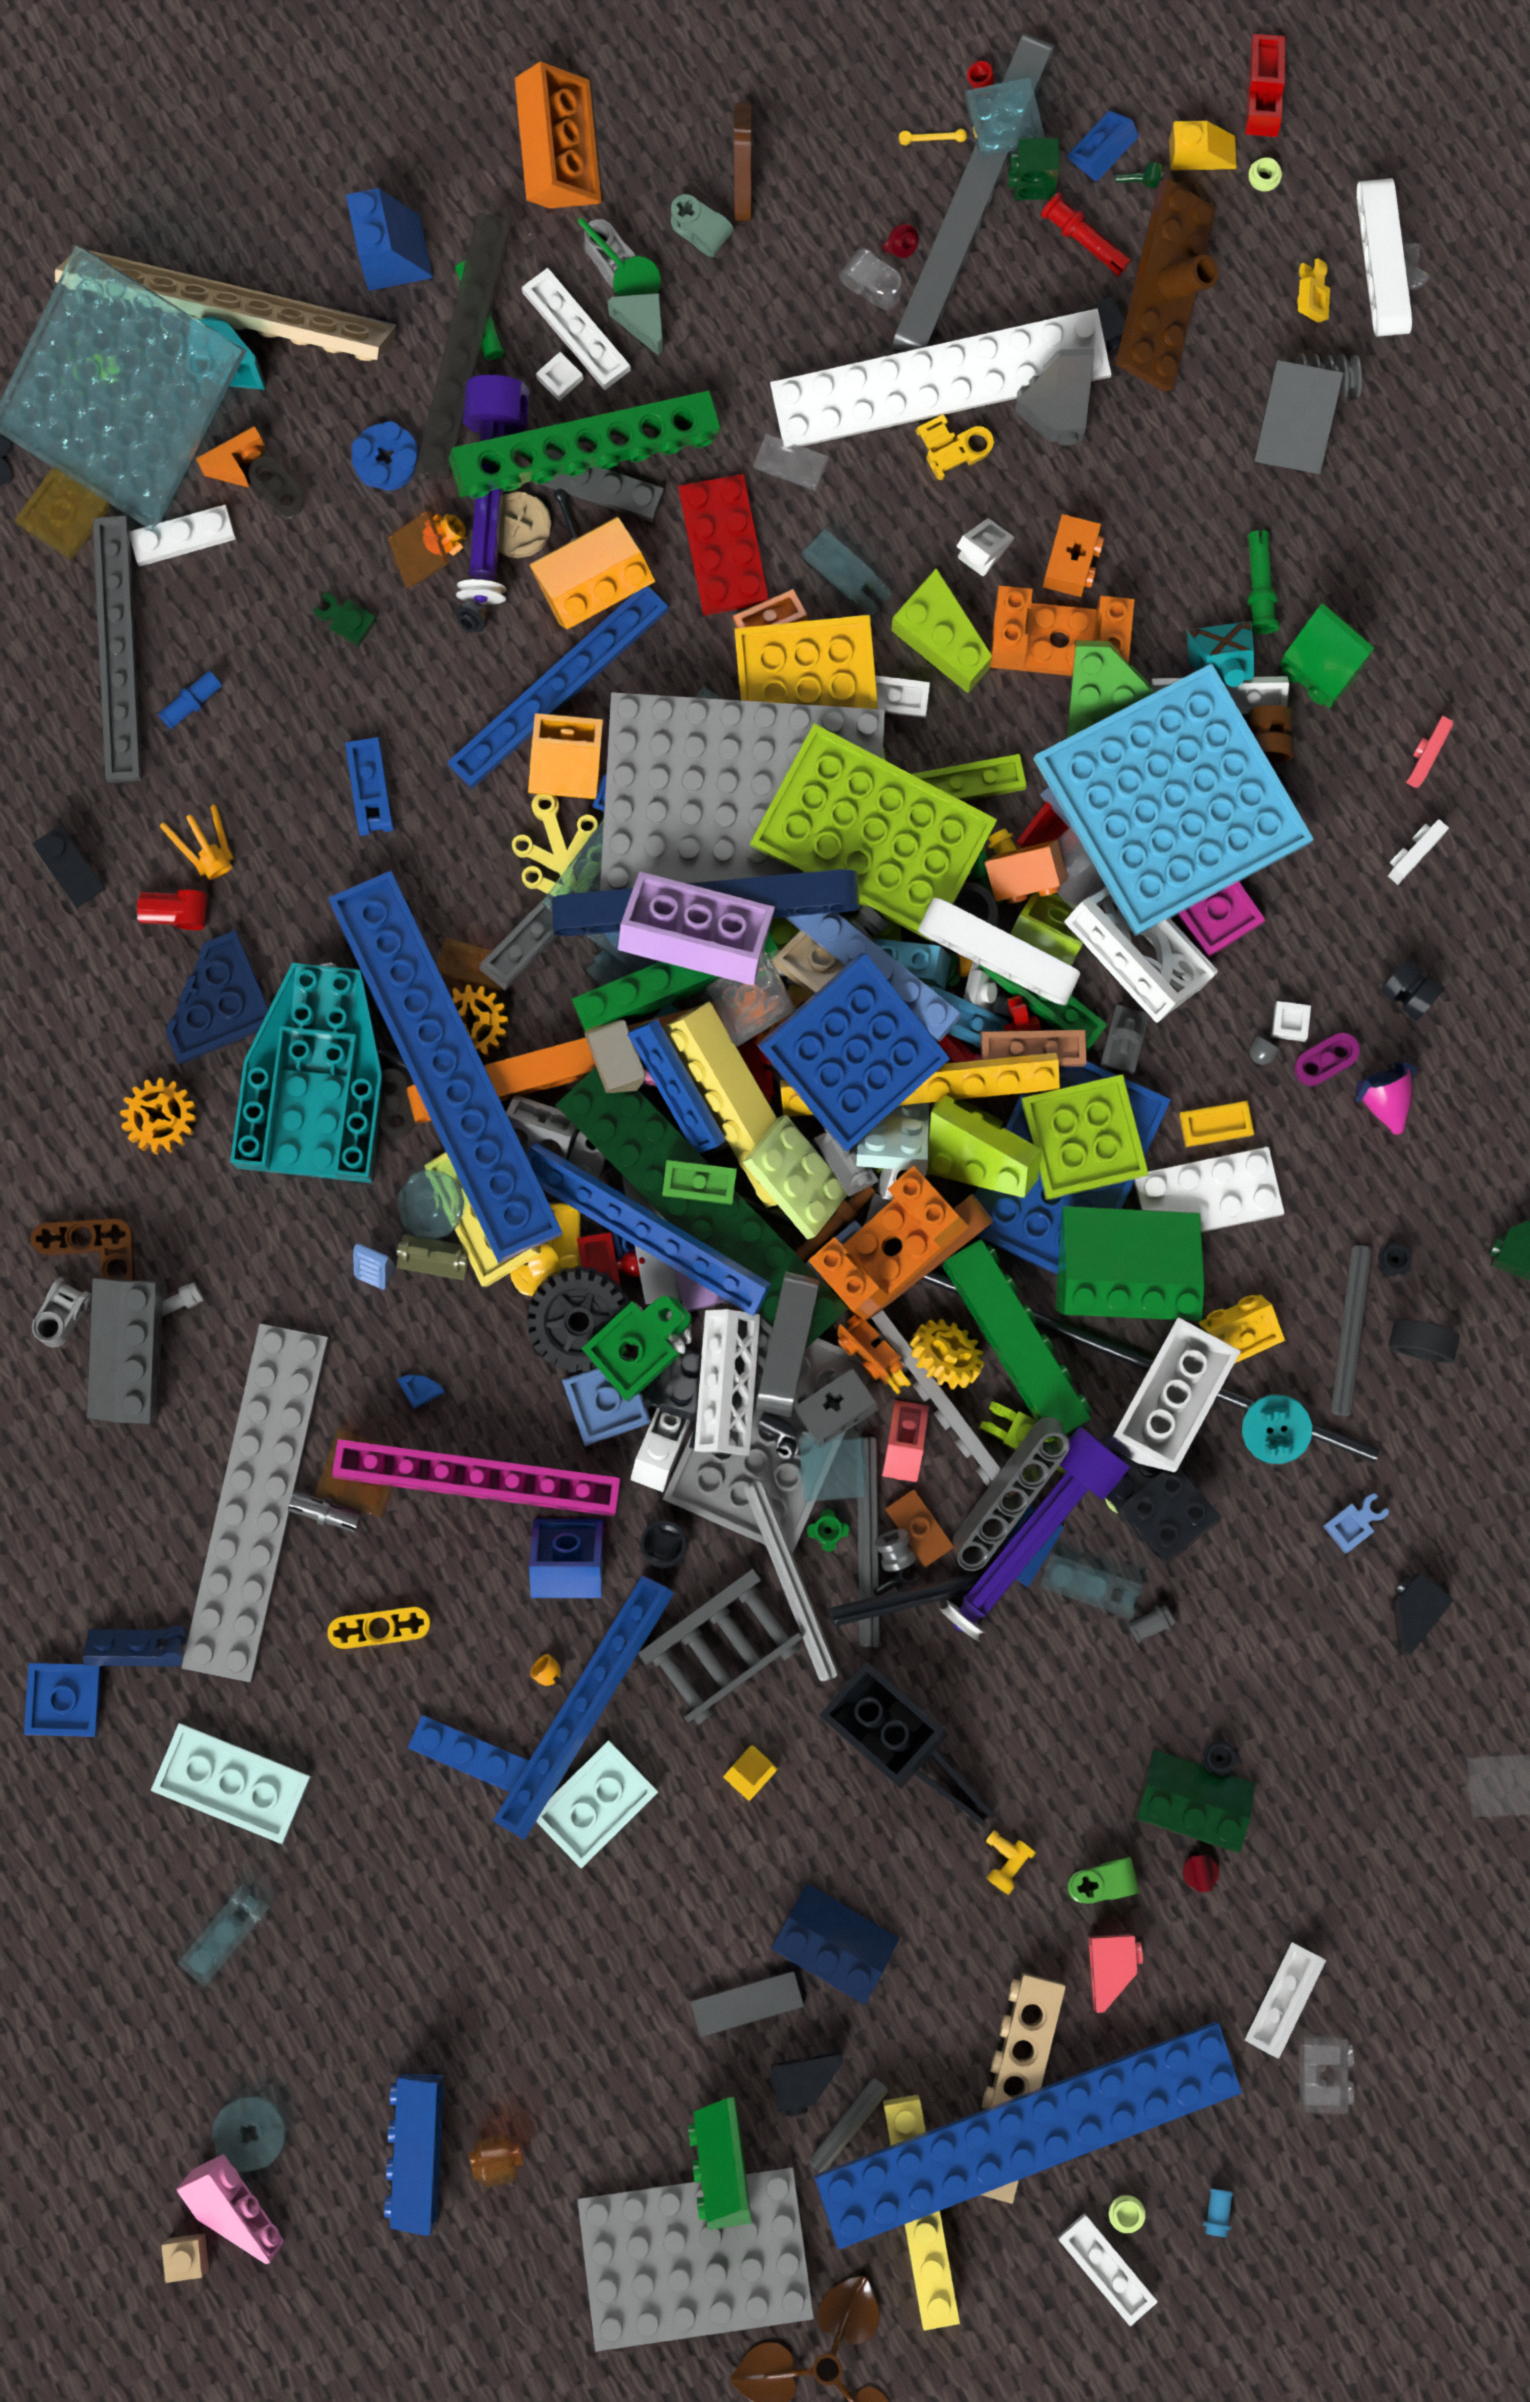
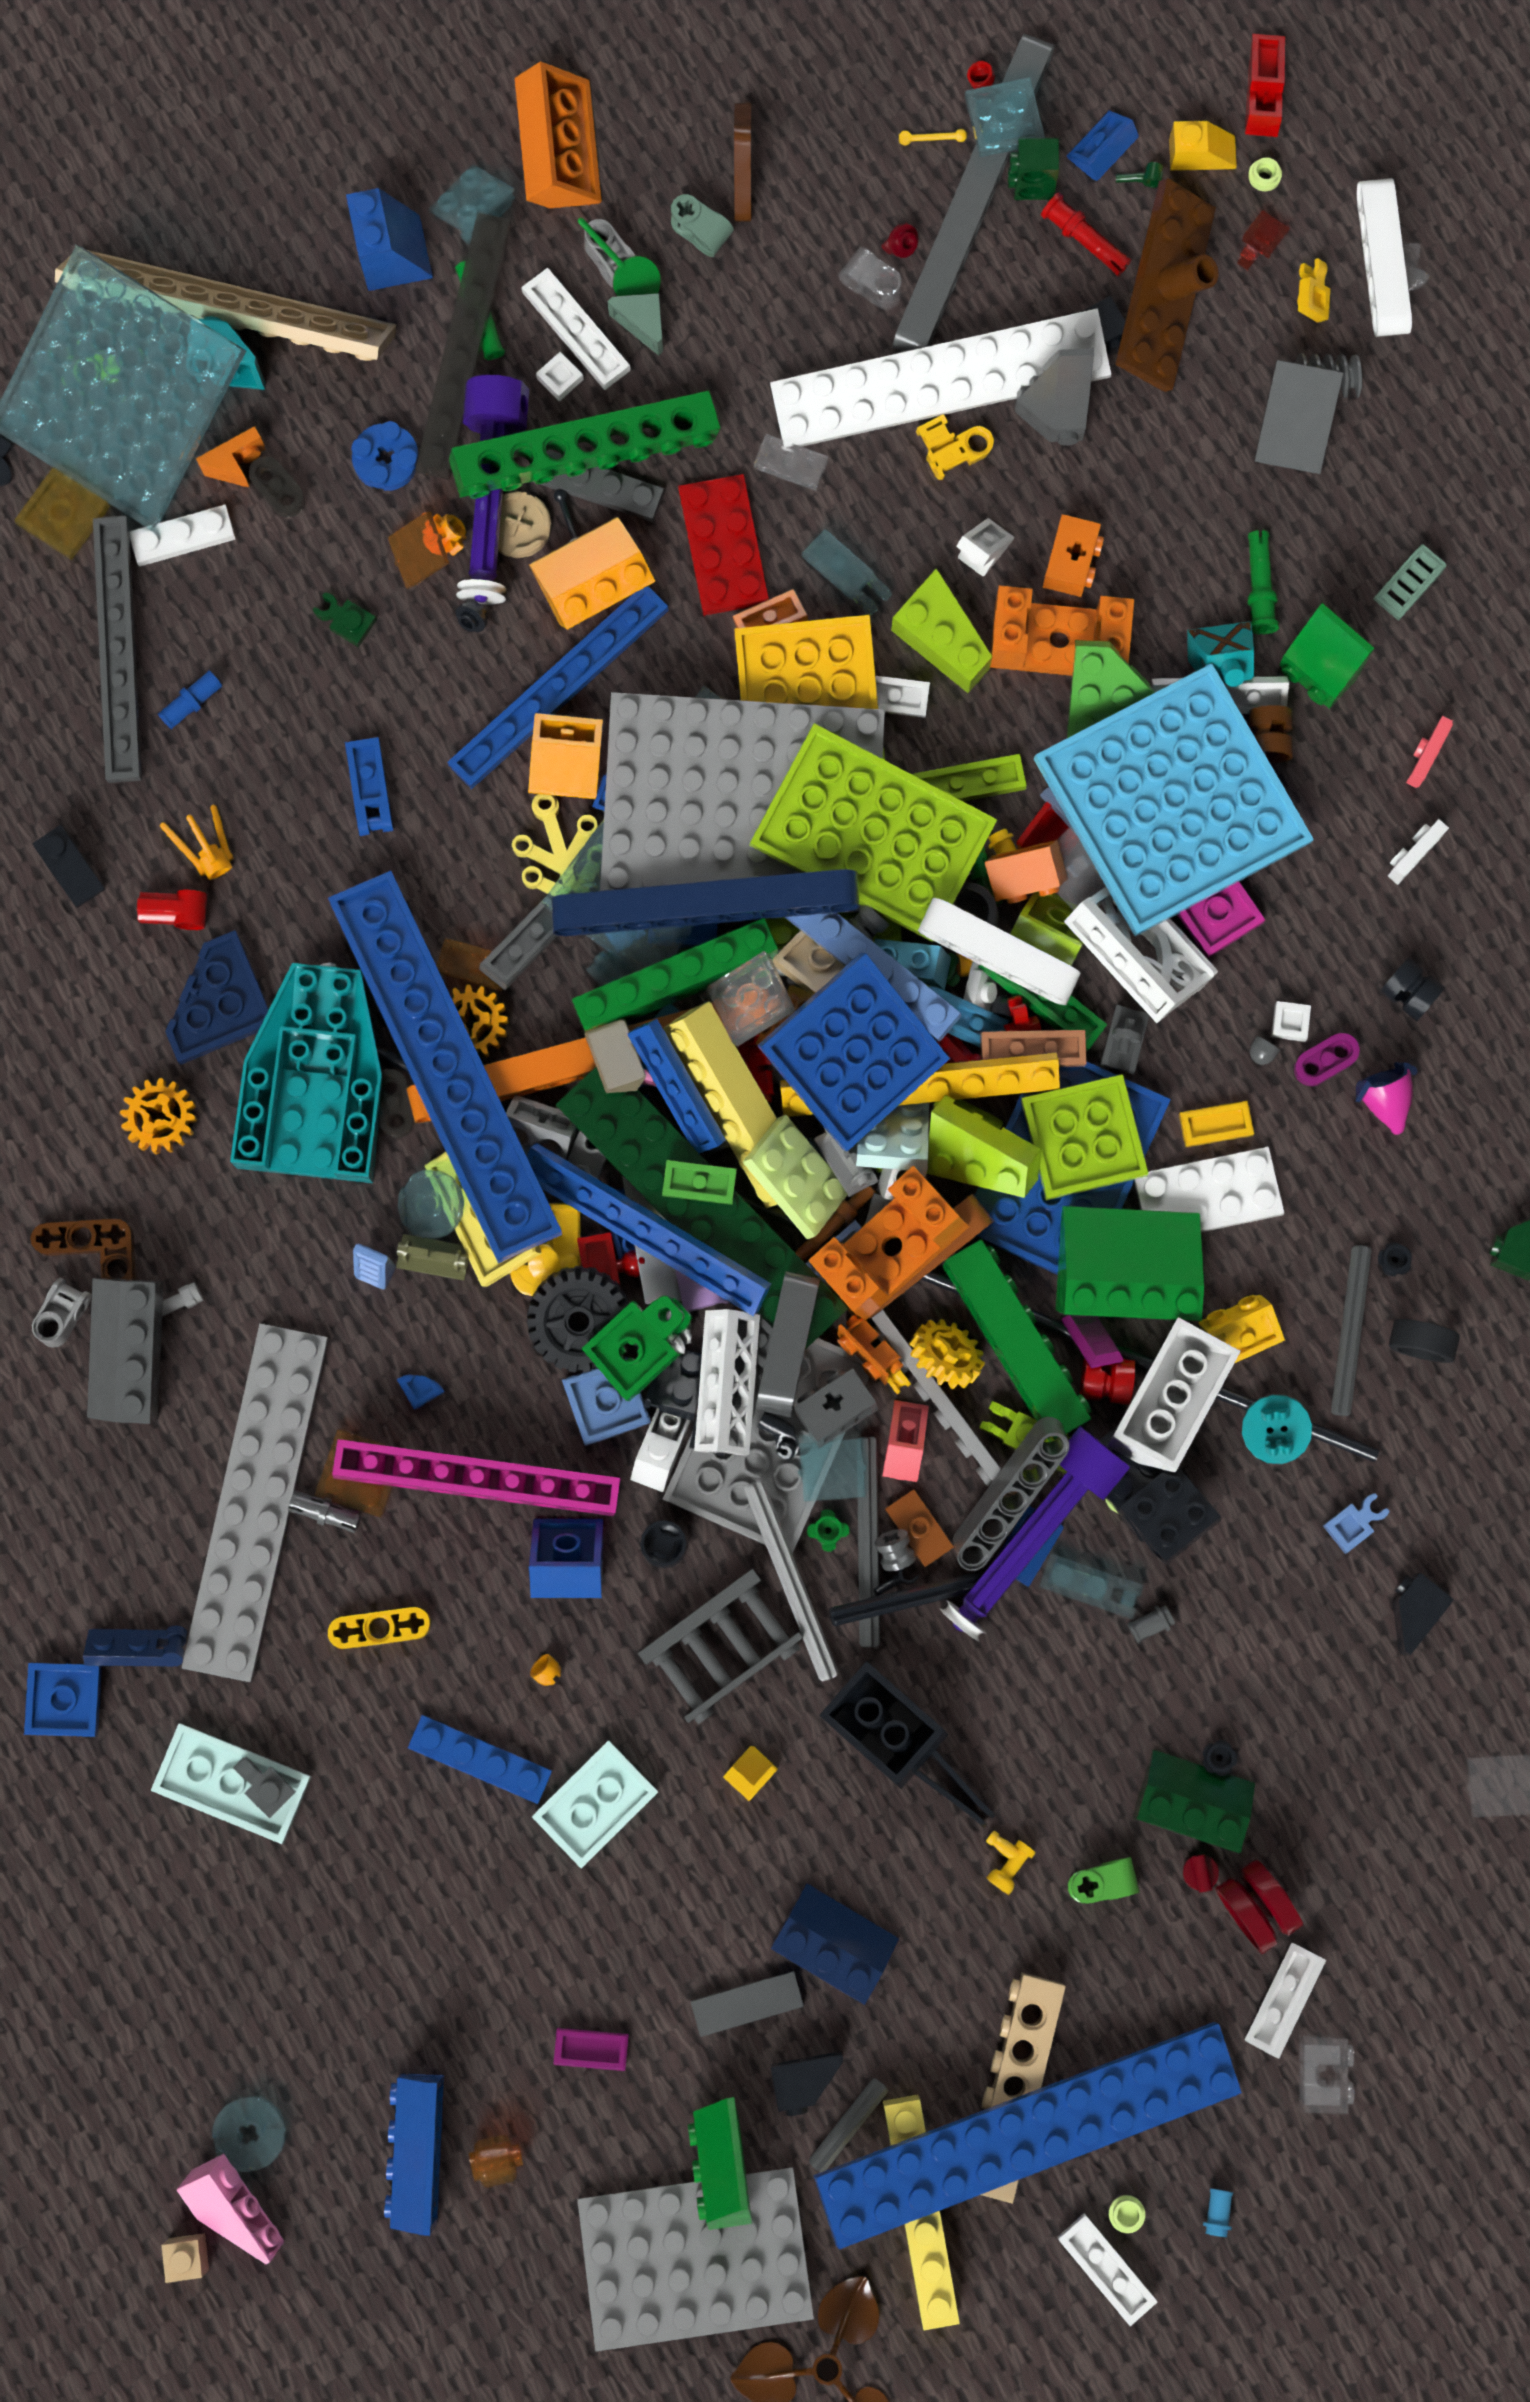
clear light blue plate [177,1884,271,1987] -> none
blue plate [493,1575,674,1840] -> none
lavender slope [618,871,775,986] -> none
coral slope [1088,1934,1143,2013] -> none
none -> dark grey plate [233,1757,296,1818]
none -> clear light blue hinge [428,164,515,244]
none -> magenta tile [553,2028,629,2071]
none -> magenta tile [1062,1315,1123,1368]
none -> red wheel [1080,1357,1135,1405]
none -> dark red wheel [1215,1859,1303,1955]
none -> clear red plate [1237,210,1289,271]
none -> sand green slope [1373,544,1447,621]

